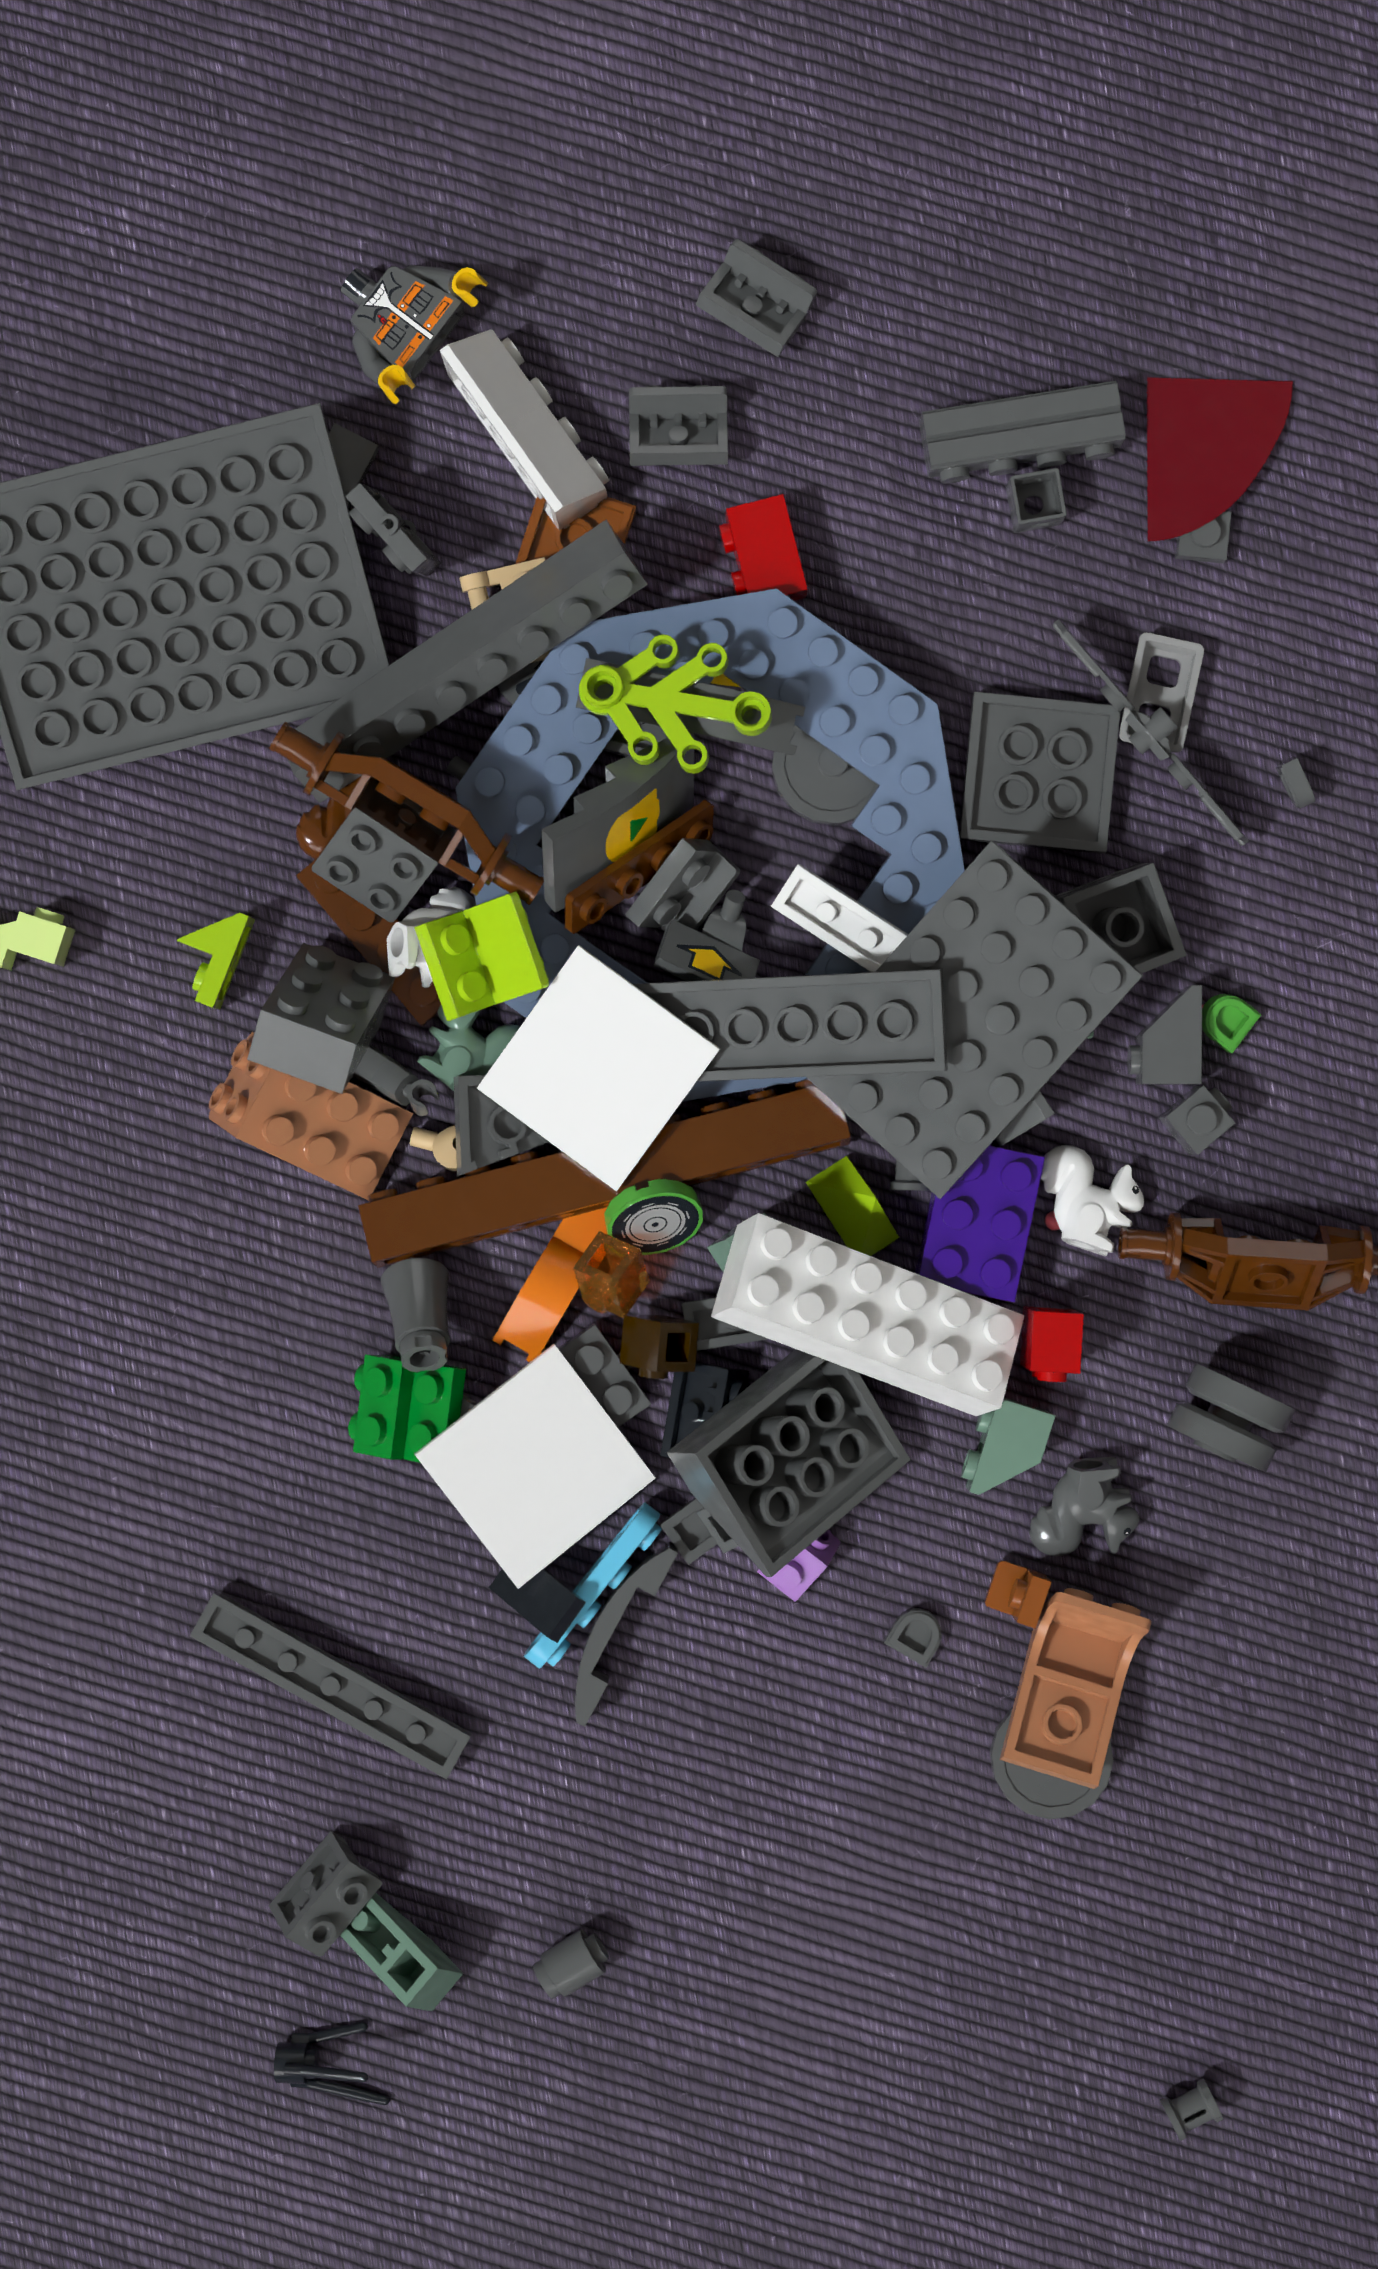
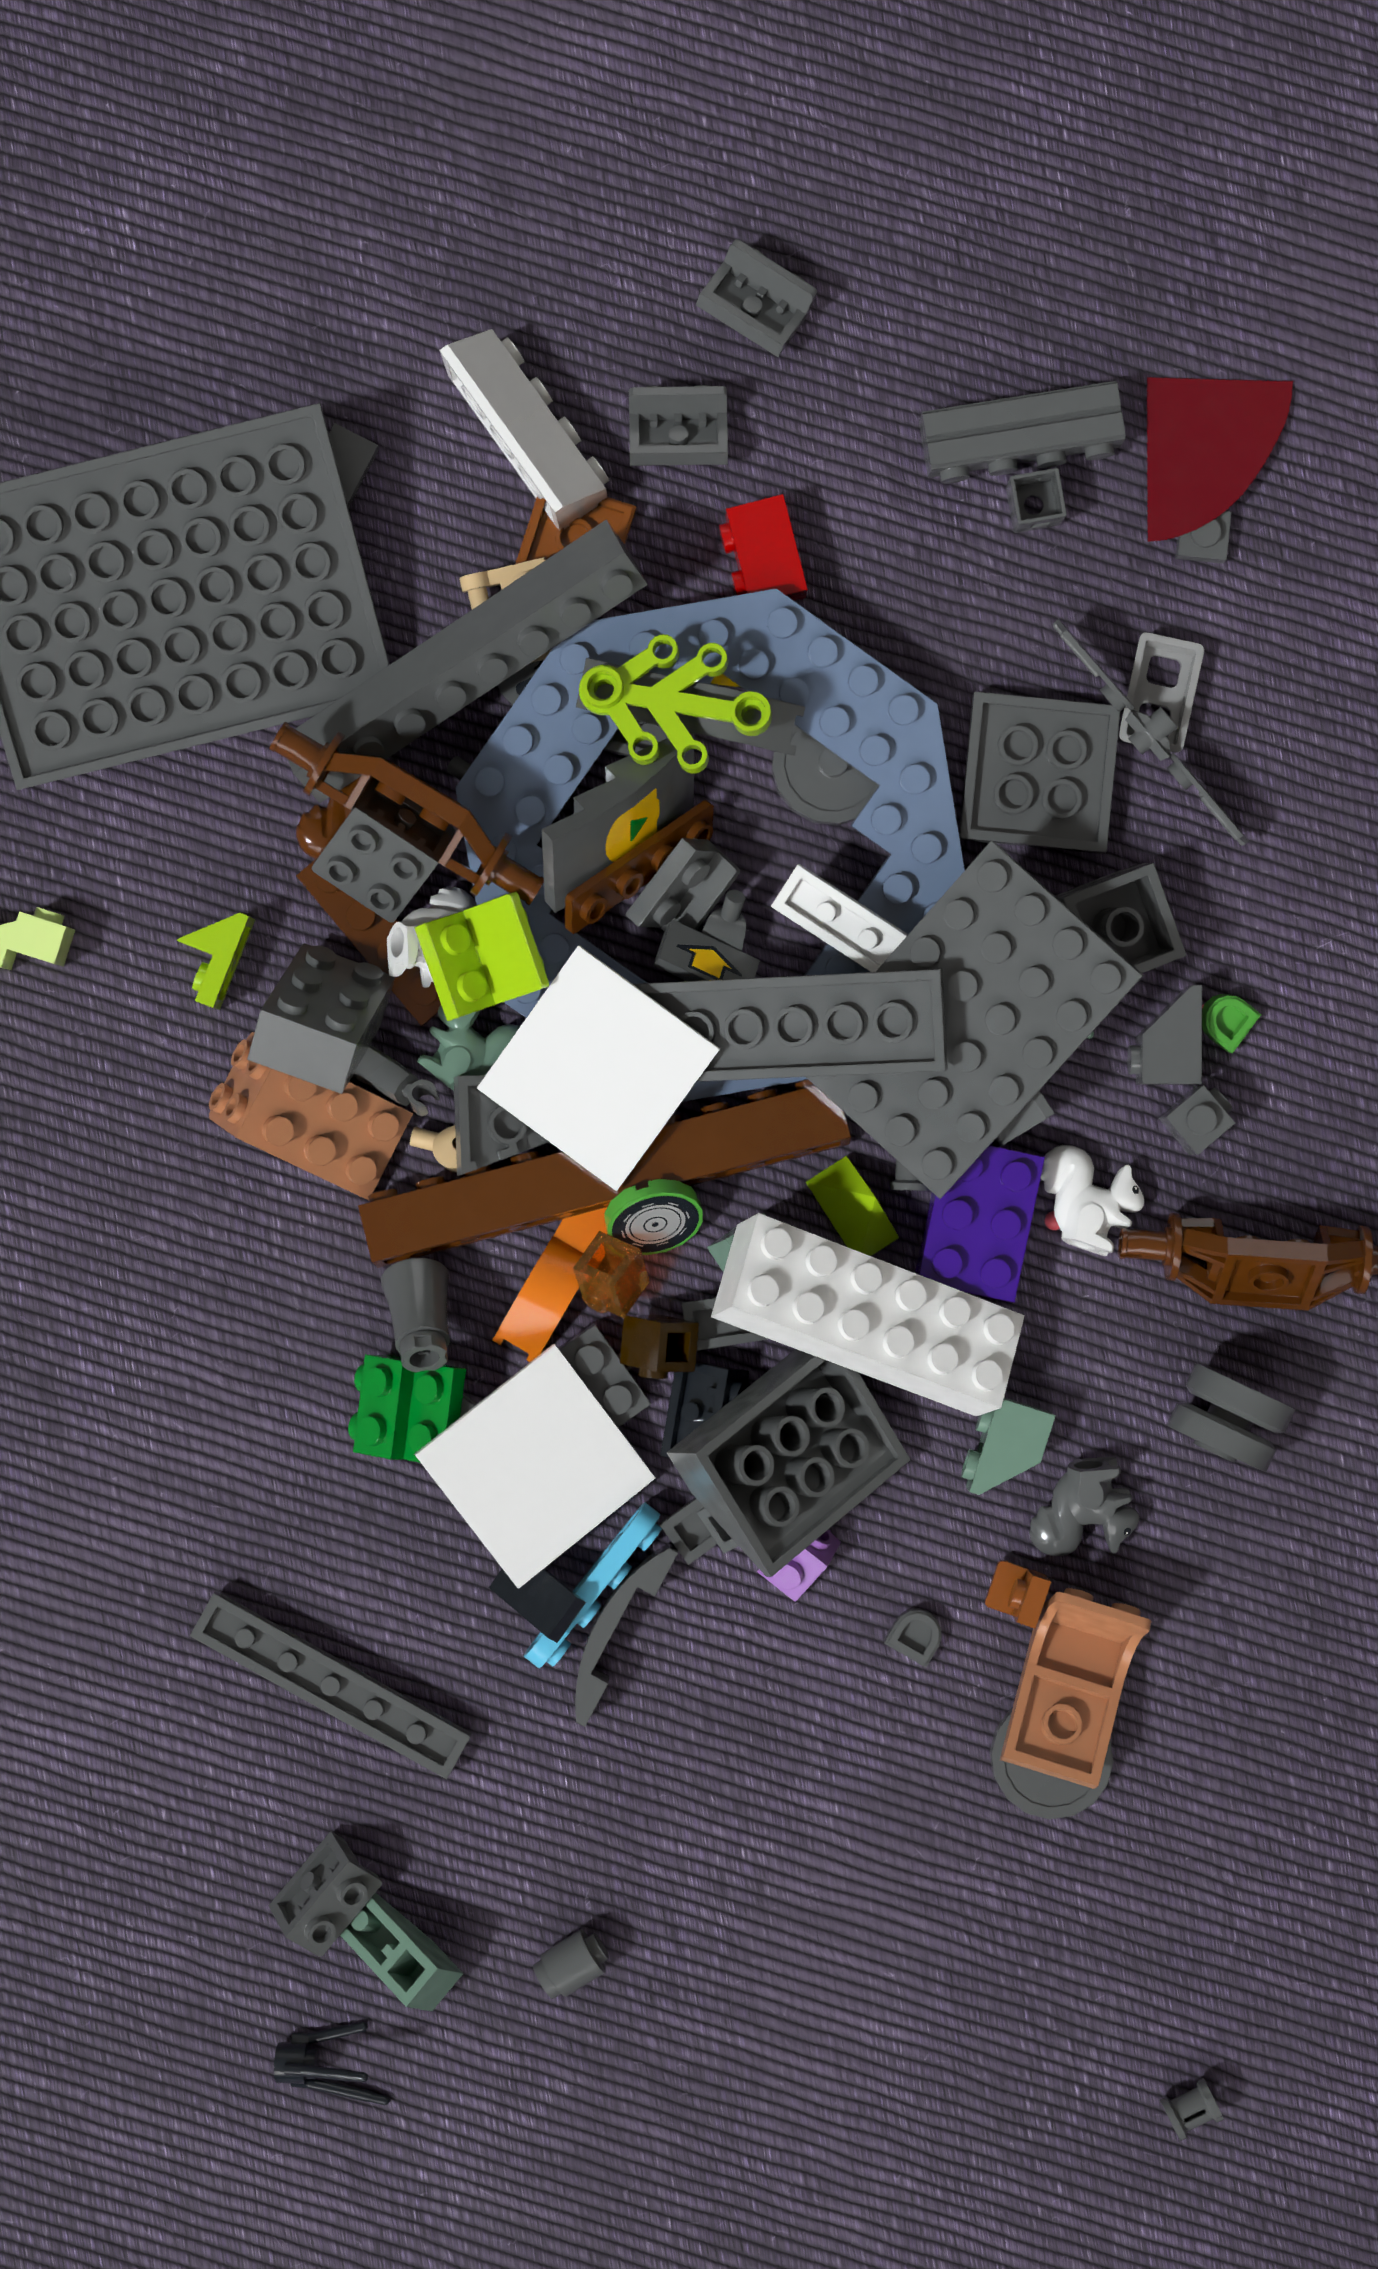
torso [341,265,488,404] -> none
dark grey plate [345,483,442,576] -> none
red brick [1020,1306,1084,1382] -> none
dark grey tile [1276,757,1316,809] -> none

